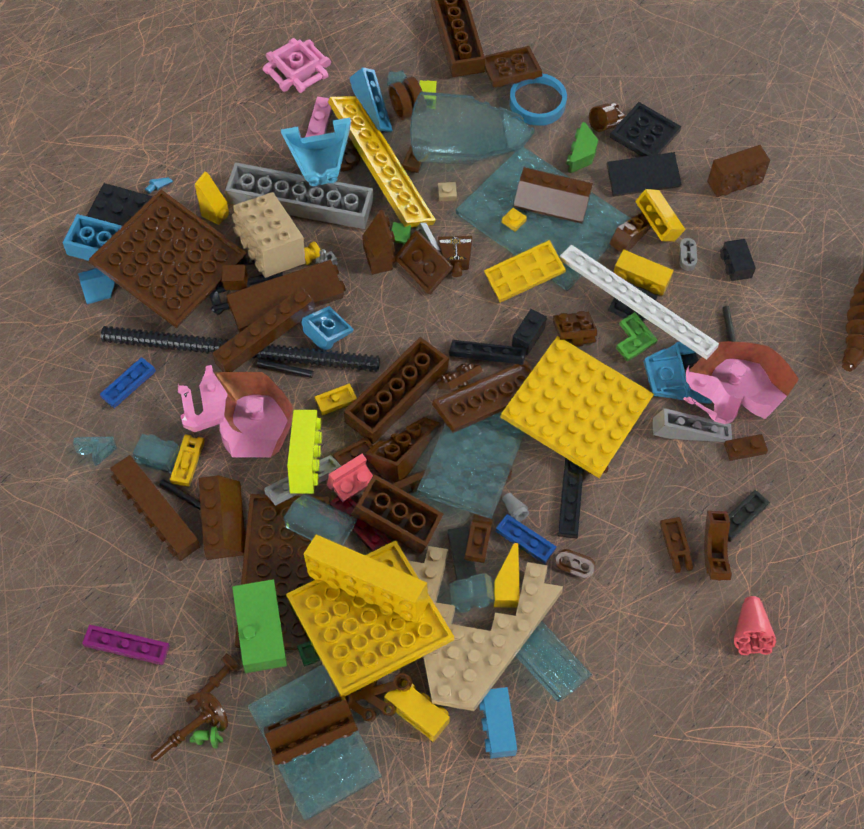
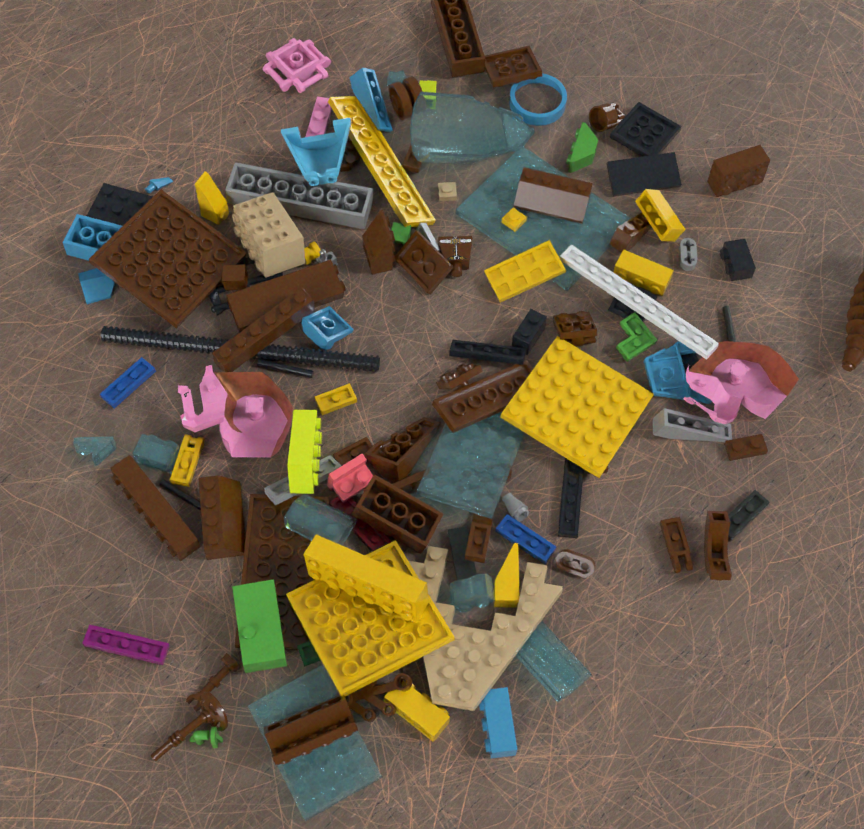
reddish brown brick [344,337,449,444] -> none
coral cone [734,596,776,655] -> none

